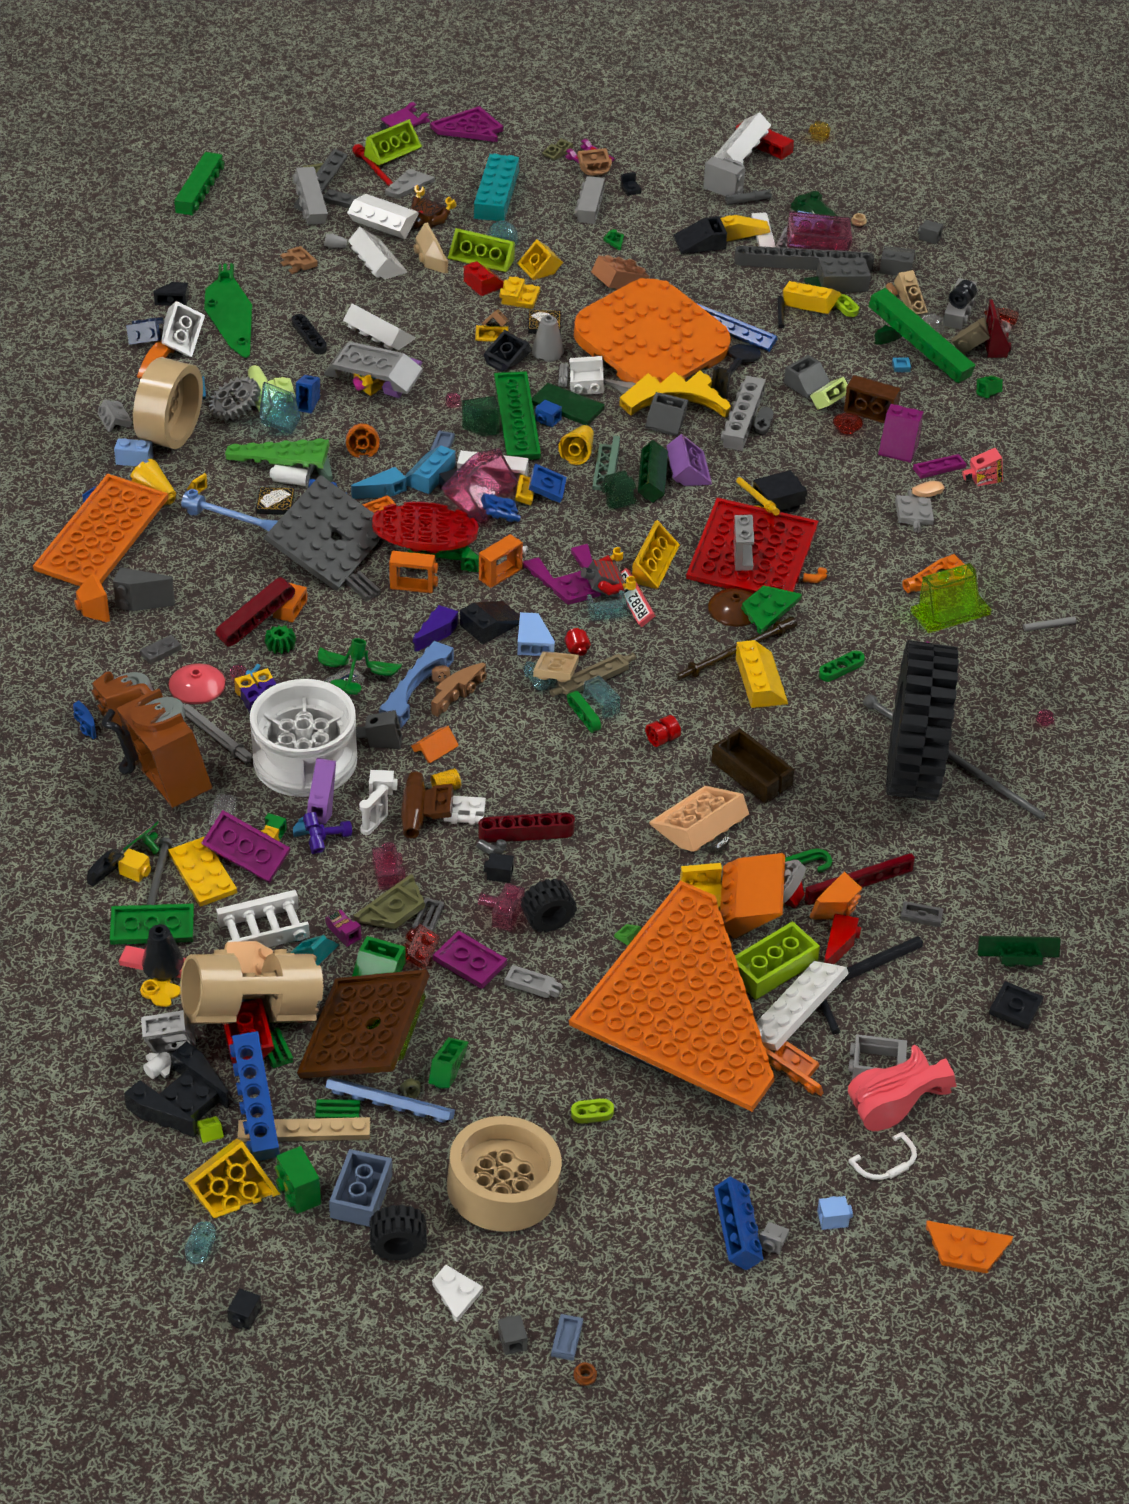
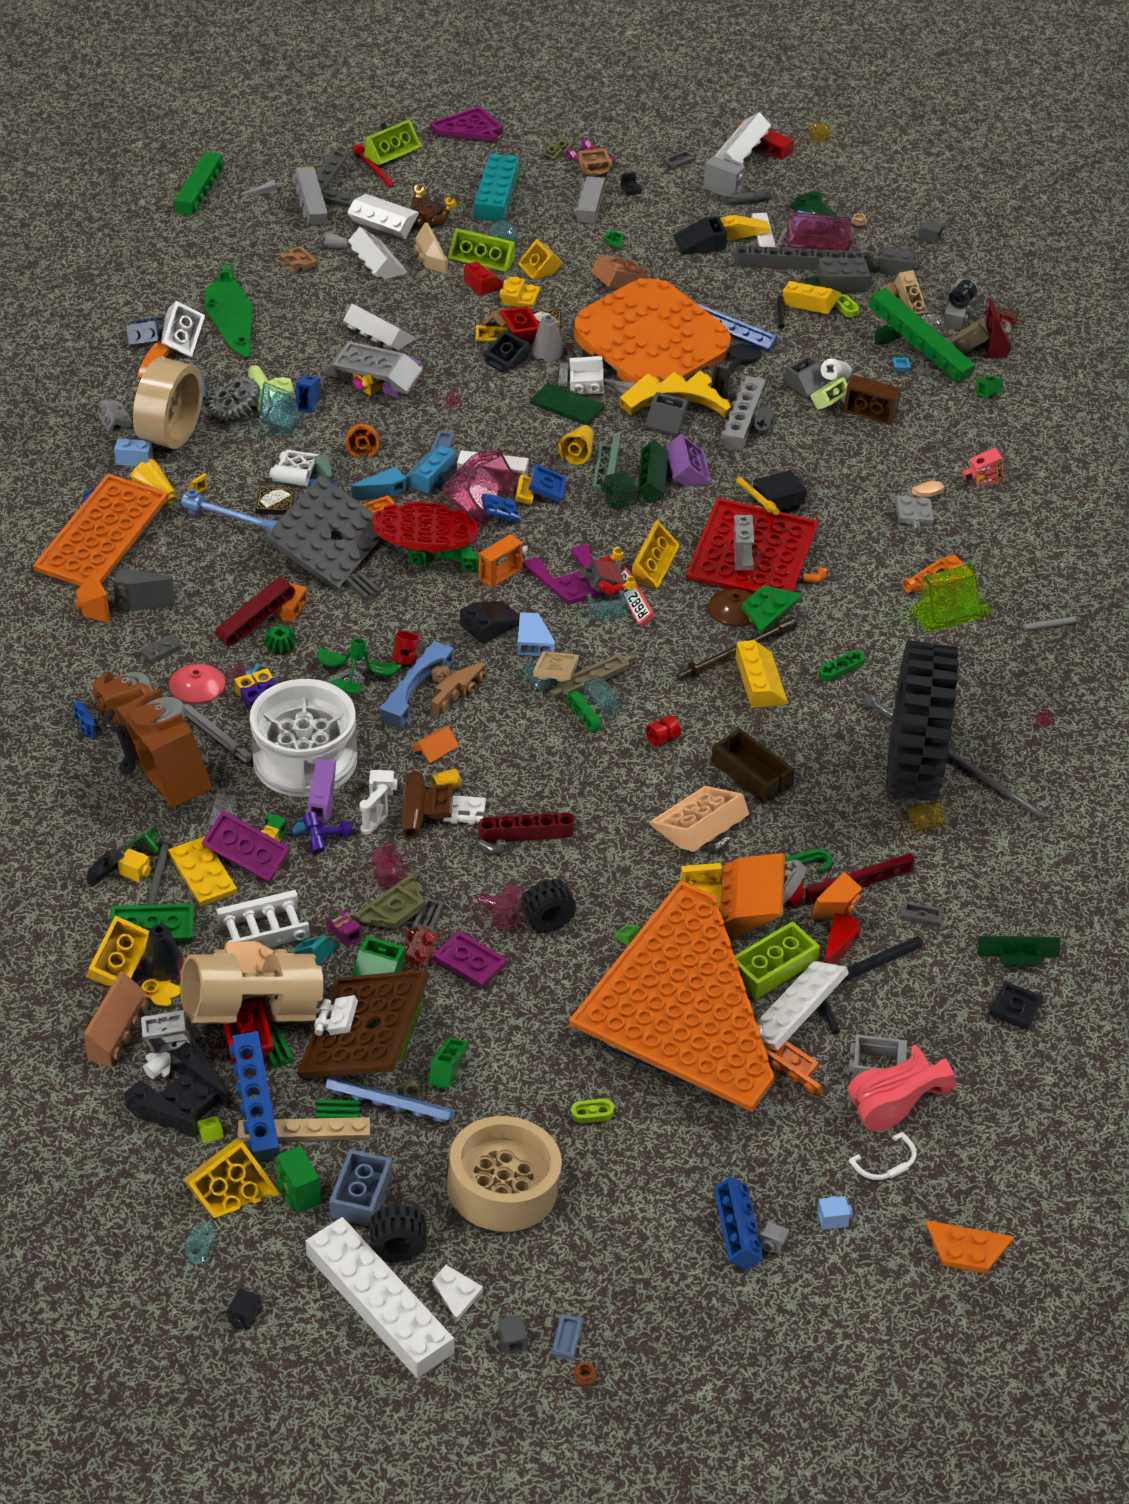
black slope [153,282,189,306] -> none
bright green wing [225,438,330,469] -> none
black beam [292,314,327,354] -> none
dark grey torso [356,710,402,749] -> none
magenta flag [381,102,430,127] -> none
light grey wing [385,169,435,199] -> none
orange window [389,551,438,593] -> none
dark purple slope [412,605,458,652] -> none
clear green slope [462,396,500,436] -> none
black brick [484,853,514,883] -> none
green plate [494,371,541,460] -> none
light grey hinge [505,965,563,998] -> none
blue brick [535,400,562,427] -> none
red head [564,628,591,656] -> none
clear red piece [833,413,863,435] -> none
magenta slope [878,404,924,463] -> none
magenta tile [913,454,966,479] -> none
none -> nougat slope [84,972,148,1067]
none -> yellow slope [86,916,149,986]
none -> light grey piece [241,179,283,196]
none -> white brick [306,1217,454,1378]
none -> white plate [314,995,358,1036]
none -> red wheel [392,631,420,665]
none -> red slope [499,306,539,344]
none -> flat silver tile [663,150,696,170]
none -> white piece [821,359,851,381]
none -> clear yellow wheel [909,801,946,832]

